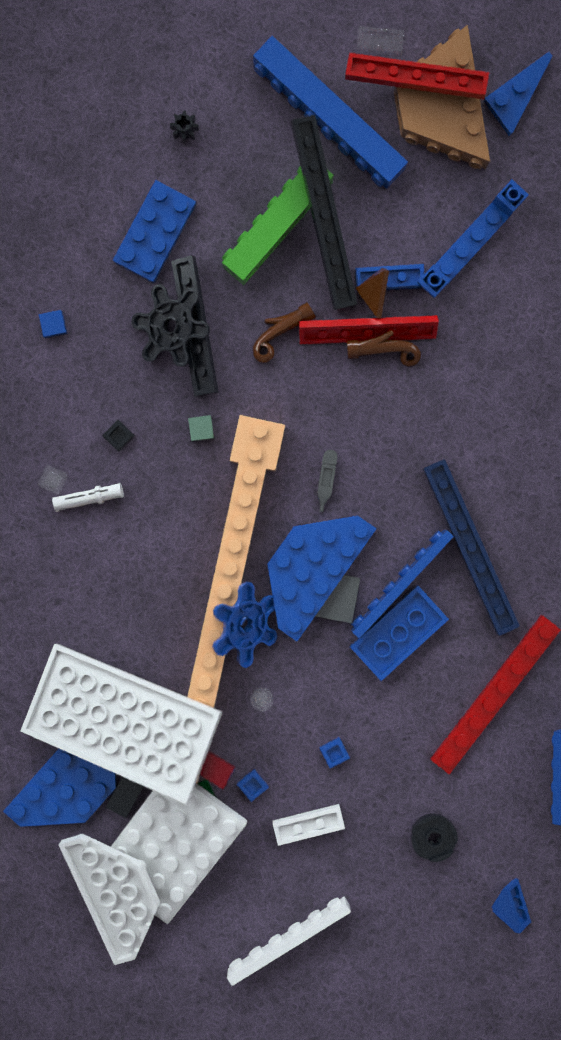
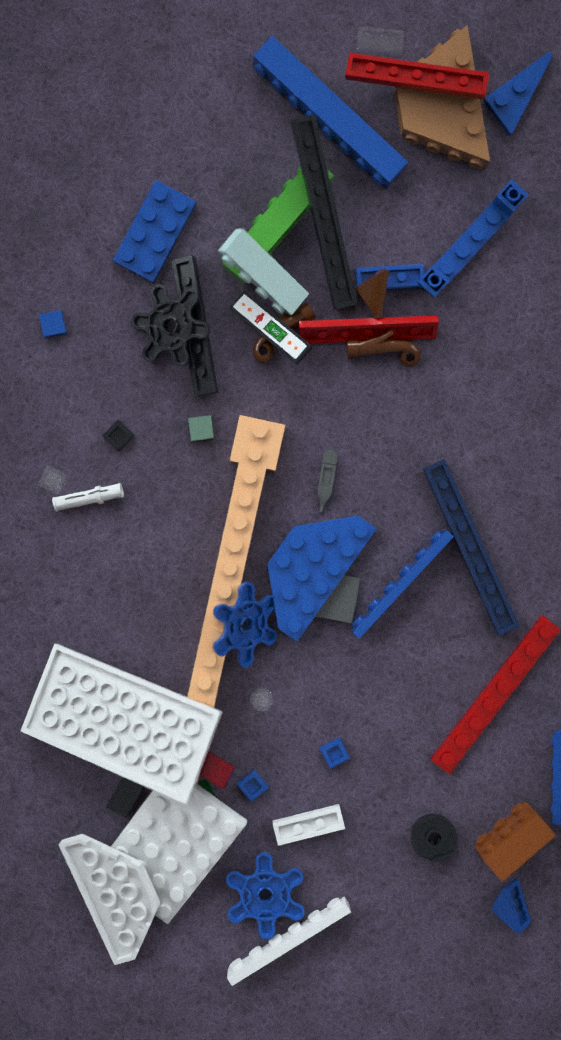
blue plate [3,748,117,827] -> none
black gear [170,110,199,143] -> none
blue plate [350,585,449,681] -> none
none -> light aqua brick [218,229,309,315]
none -> blue plate [226,852,305,939]
none -> tile [229,290,312,365]
none -> dark orange brick [474,801,556,882]

